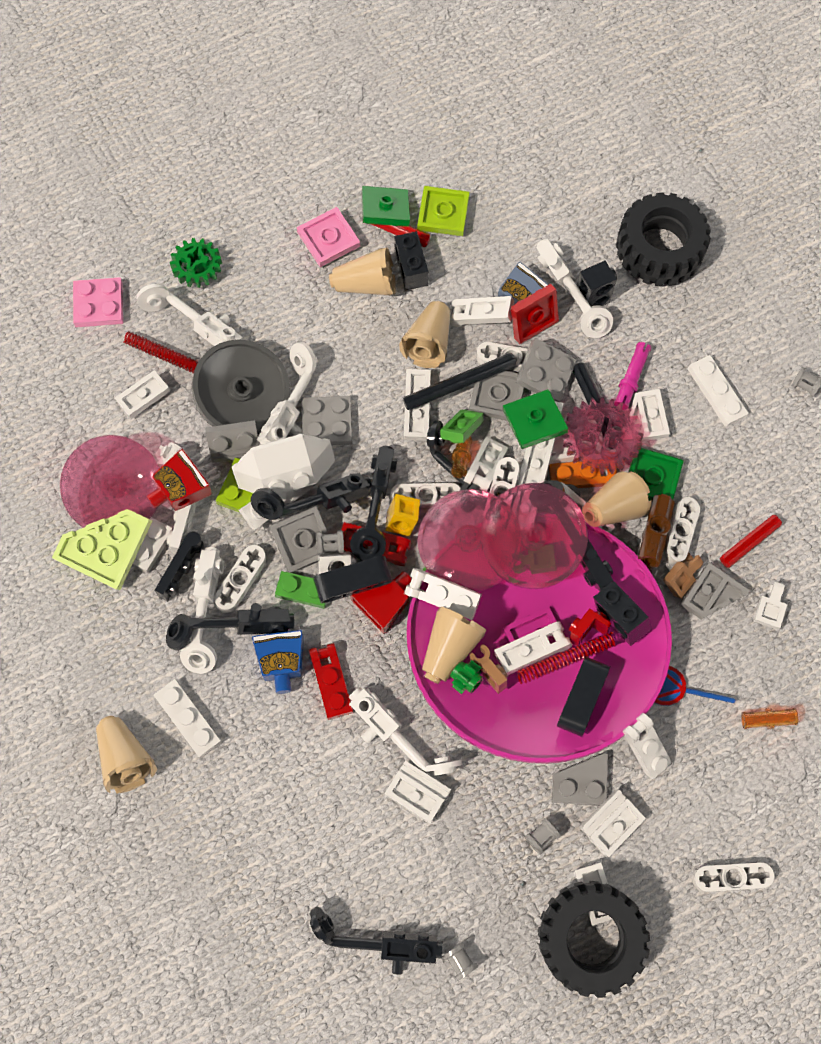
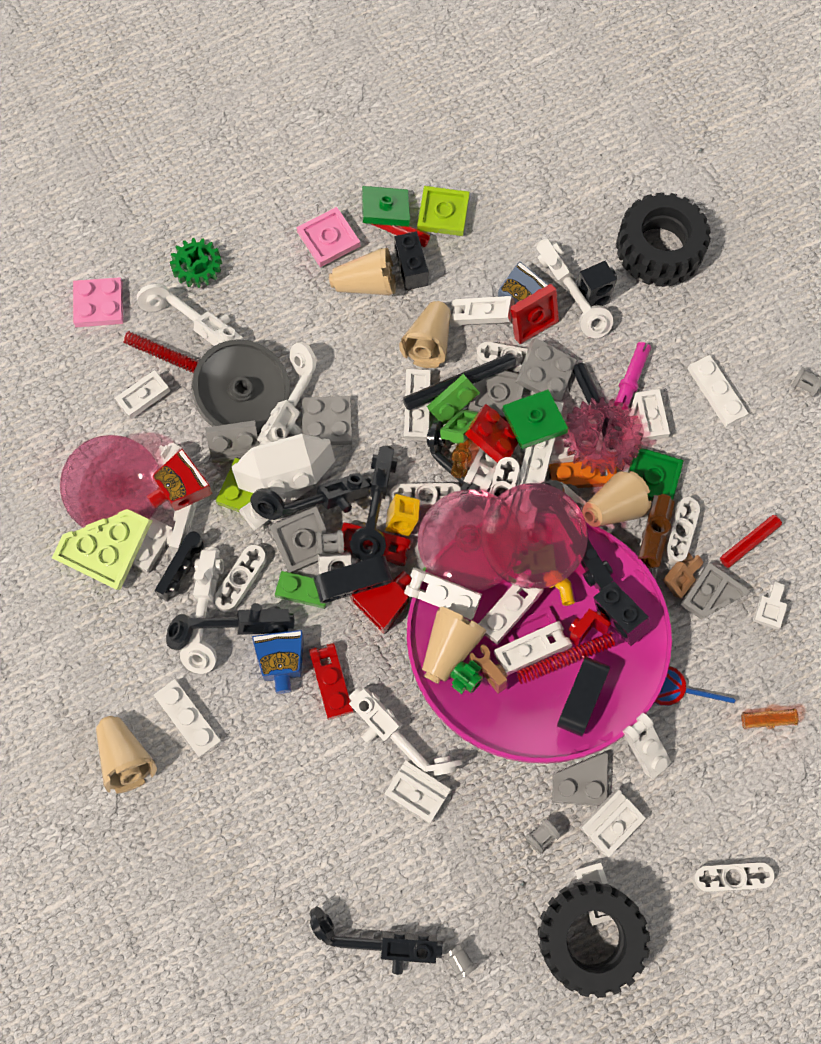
none -> bright green plate [426,374,480,425]
none -> red plate [465,404,518,463]
none -> white plate [479,573,544,645]
none -> yellow arm [544,571,575,606]

